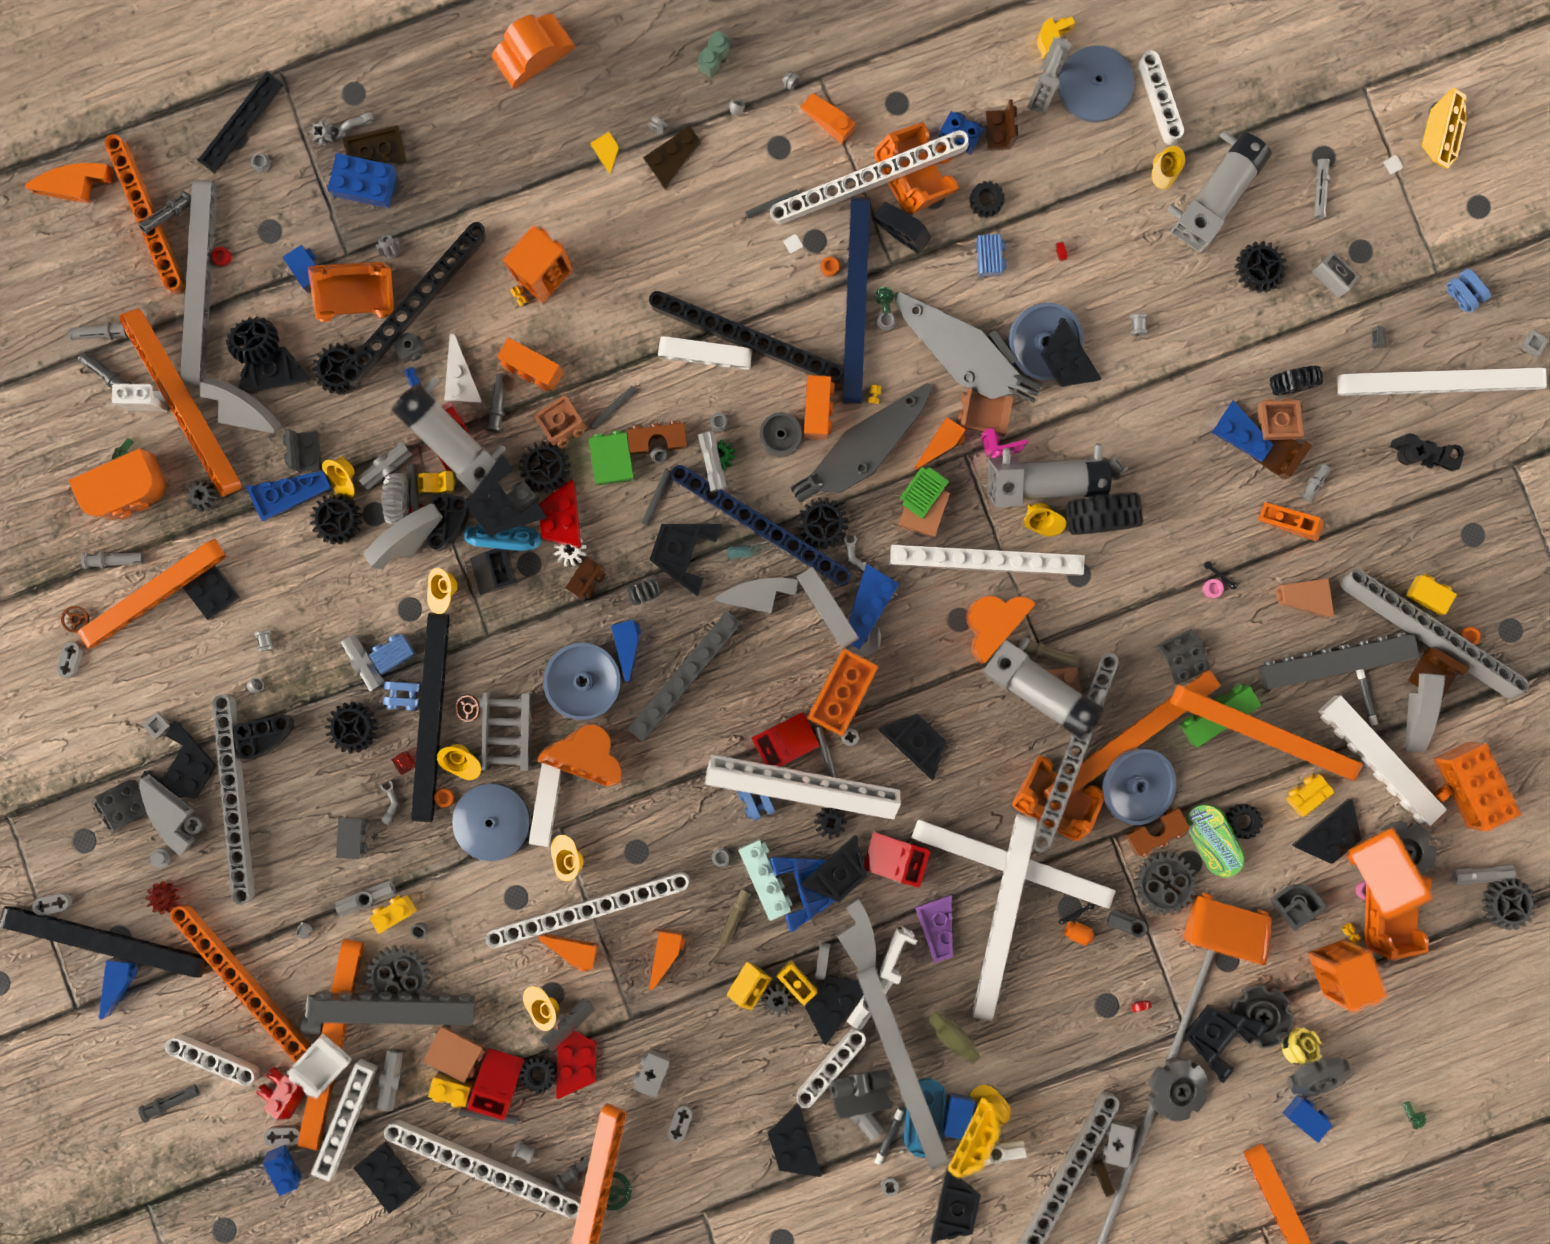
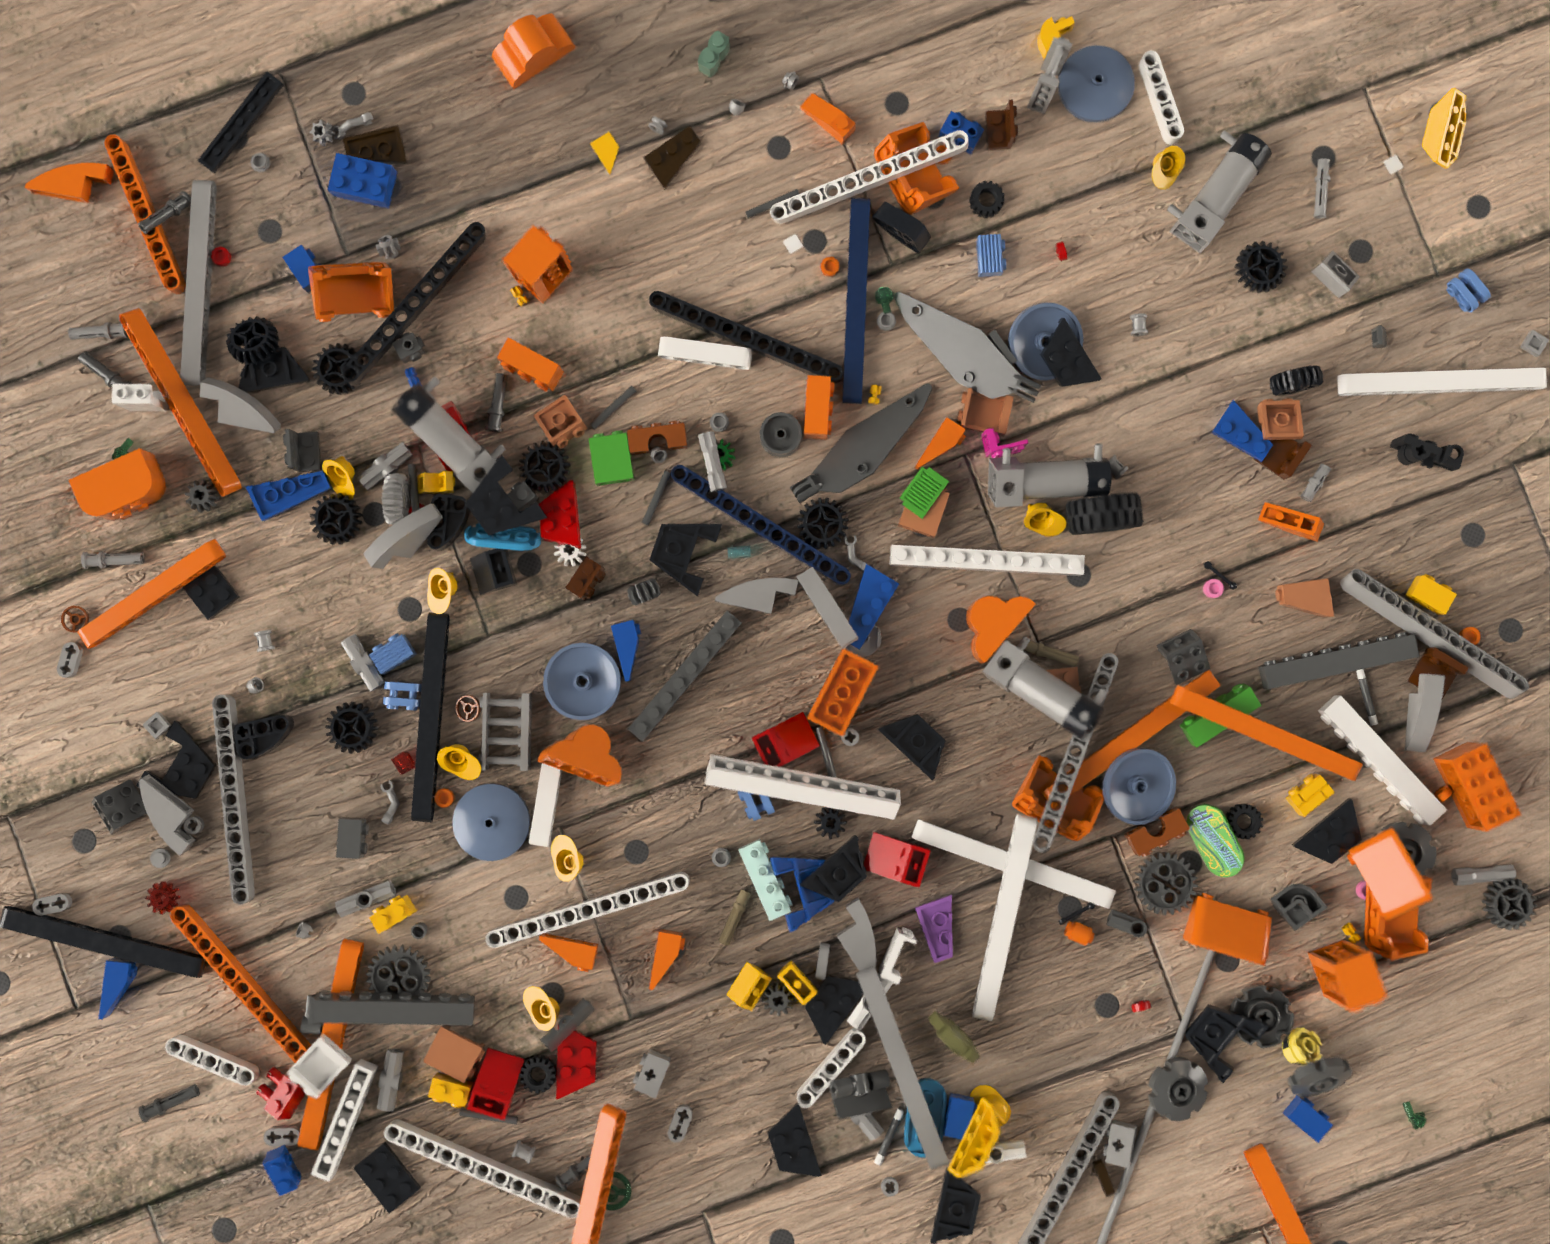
white wing [444,334,482,404] -> none

